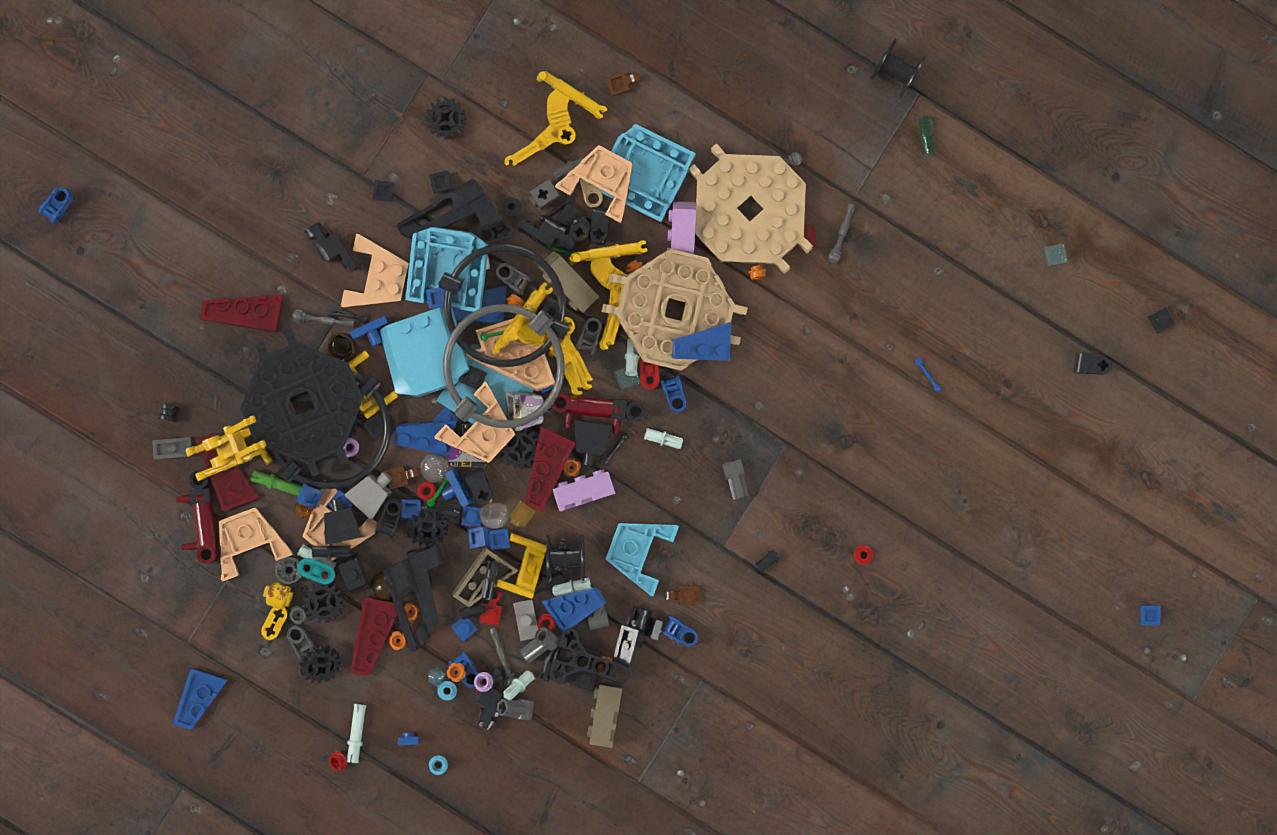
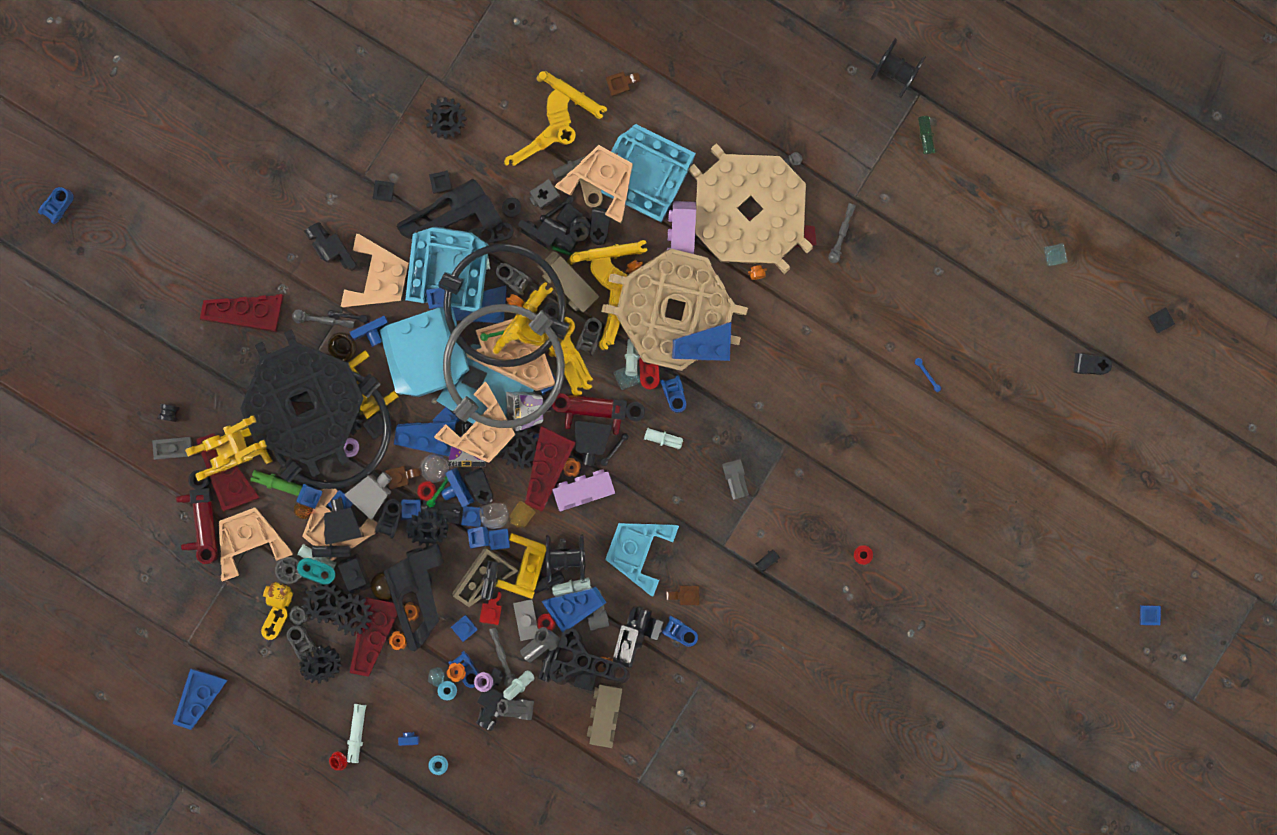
black pin [459,601,485,620] -> none
none -> black gear [331,594,374,636]

